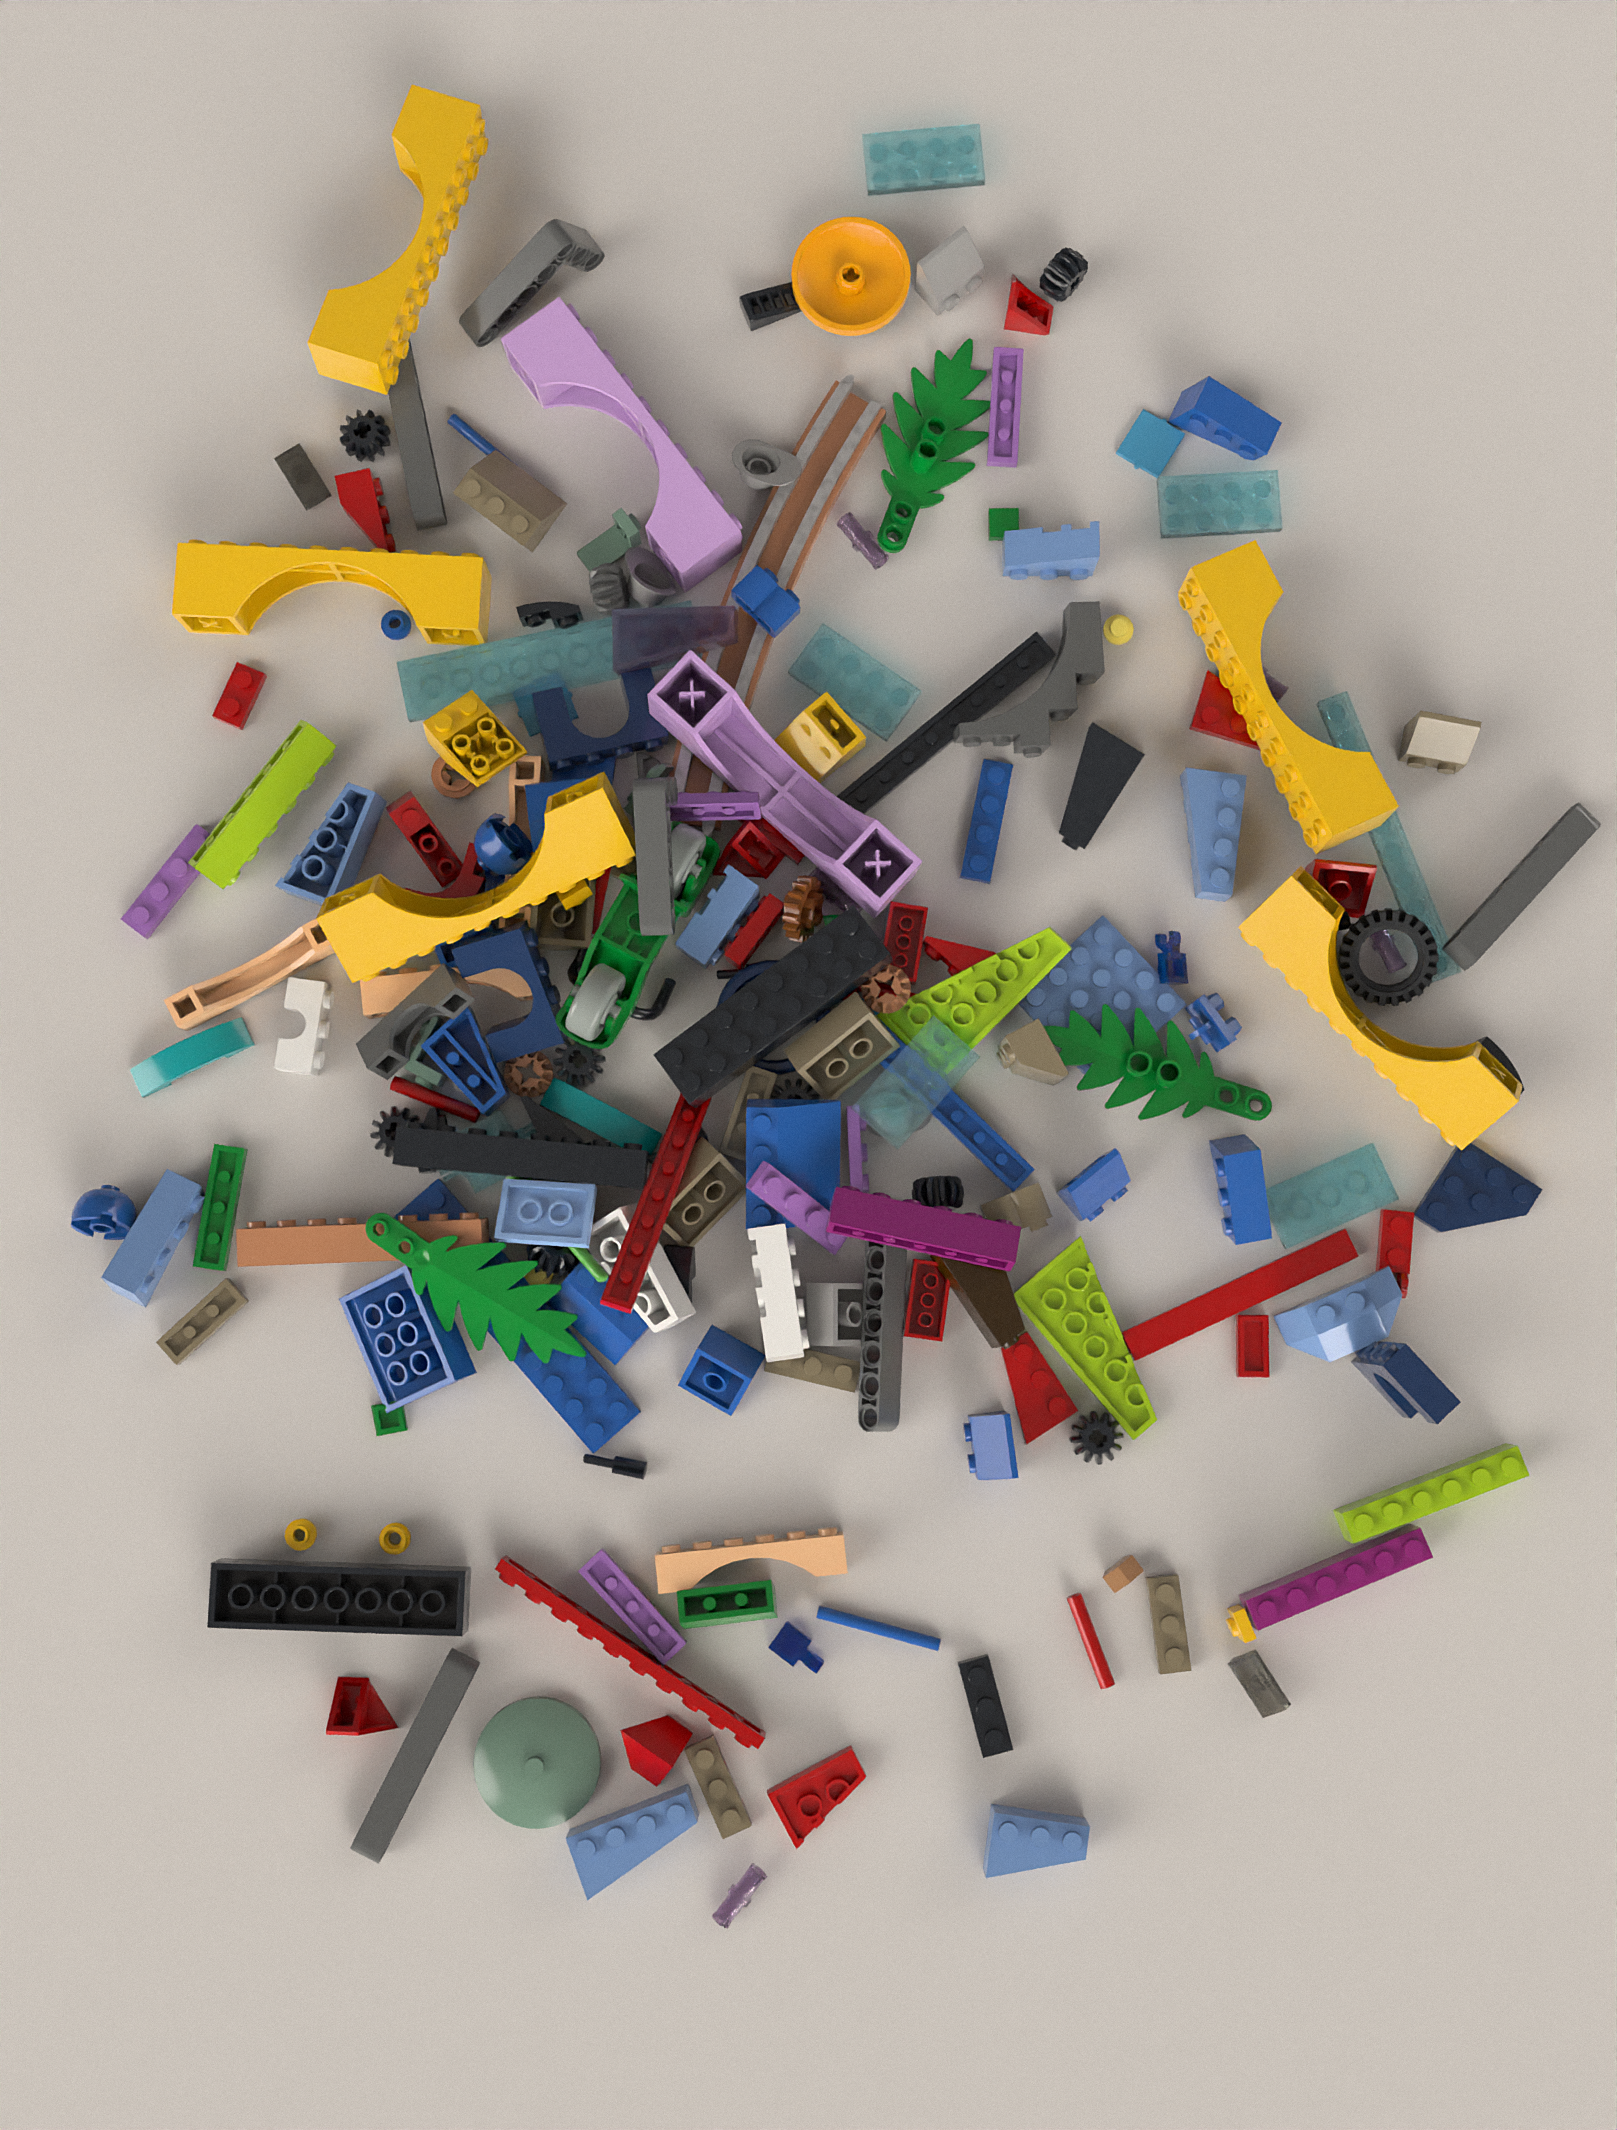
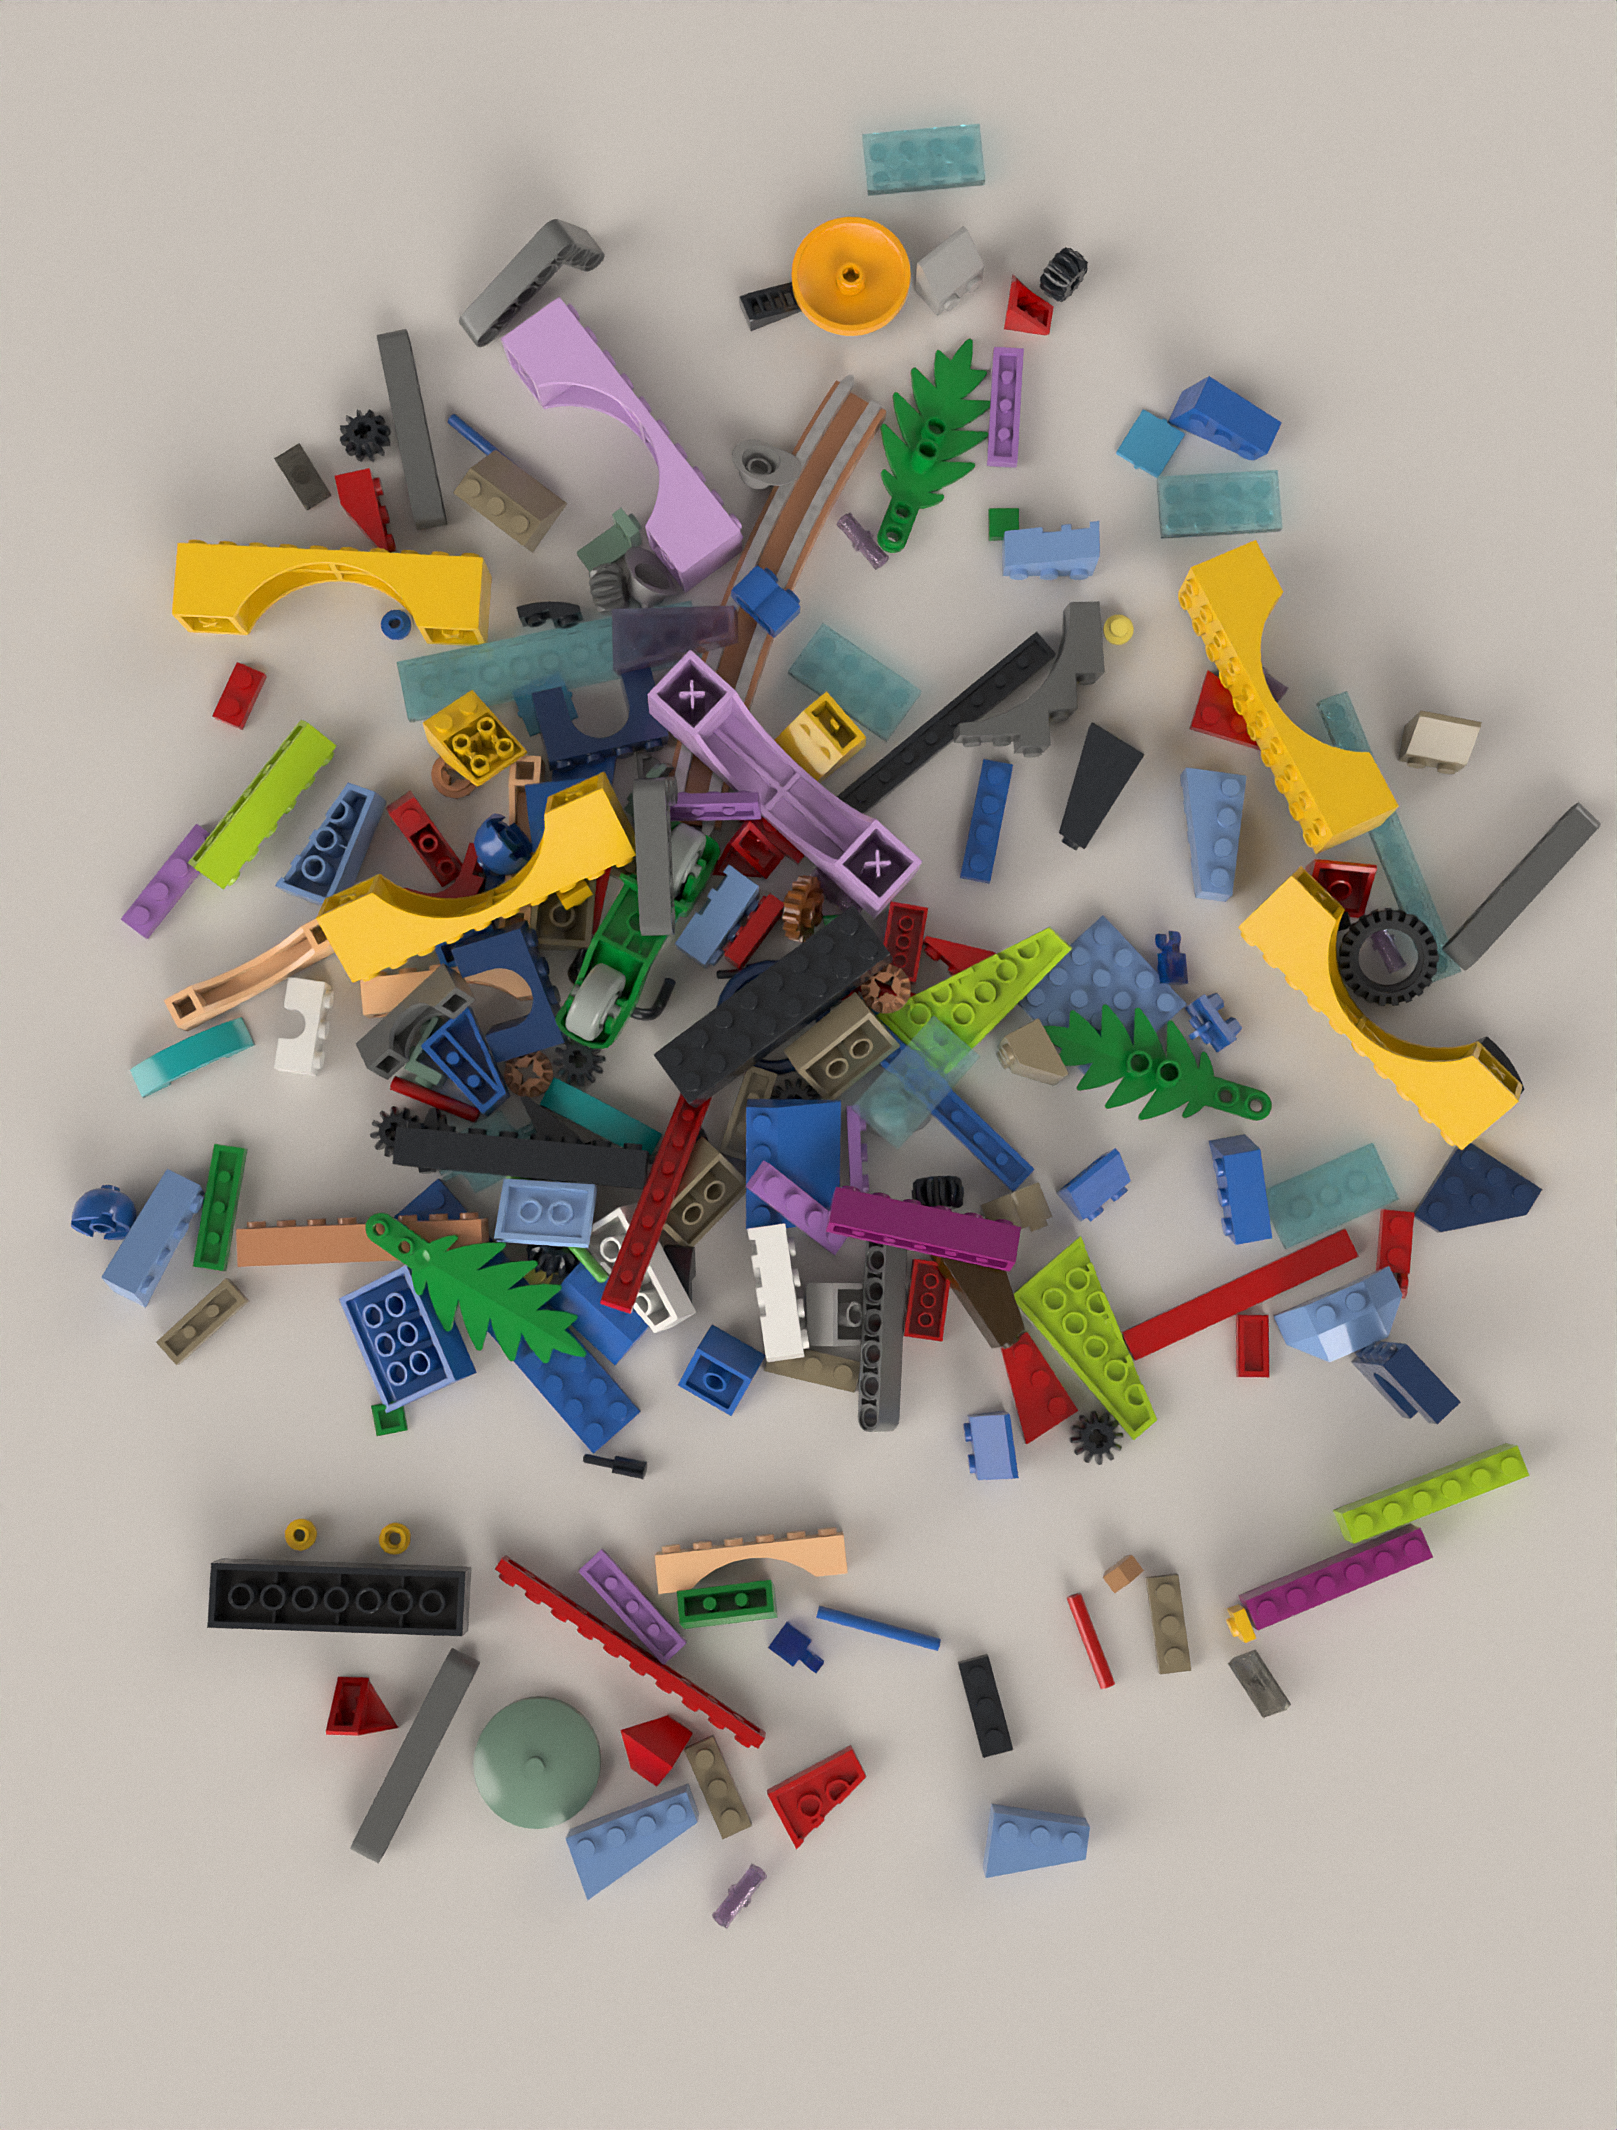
yellow arch [307,84,489,395] -> none

